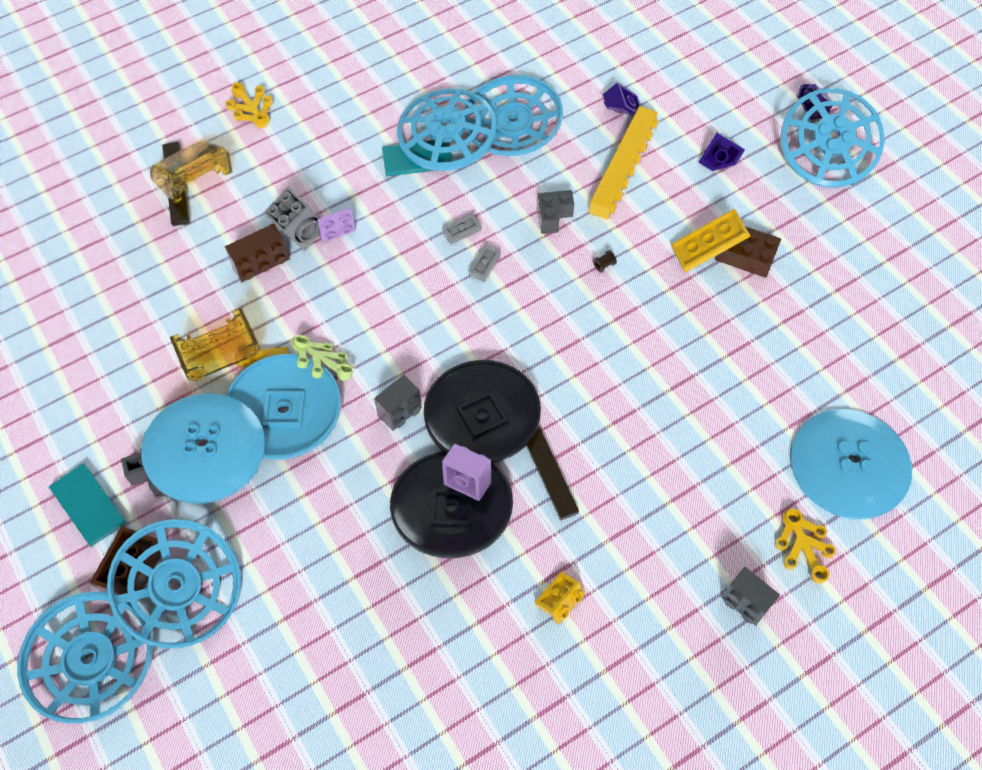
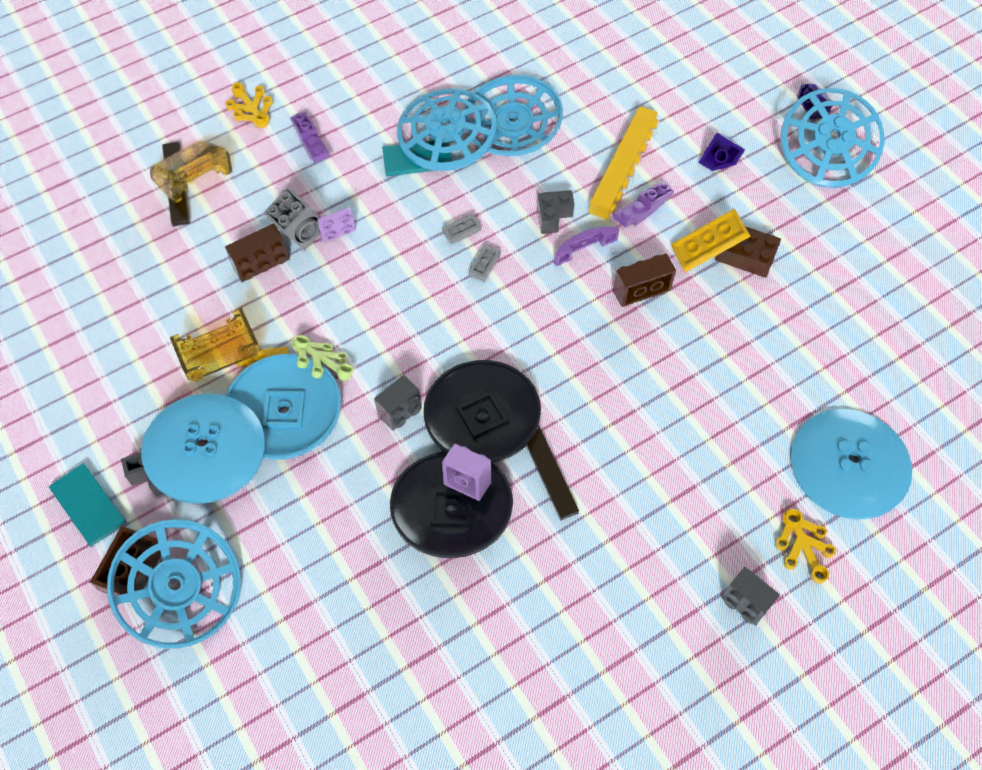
medium azure dish [17,591,153,724] -> none
yellow bracket [534,572,585,624] -> none
dark brown bush [593,250,617,273] -> none
dark purple slope [603,82,641,115] -> none
none -> medium lavender slope [290,112,330,163]
none -> medium lavender slope [554,227,619,266]
none -> medium lavender slope [613,181,674,228]
none -> reddish brown brick [613,253,676,307]

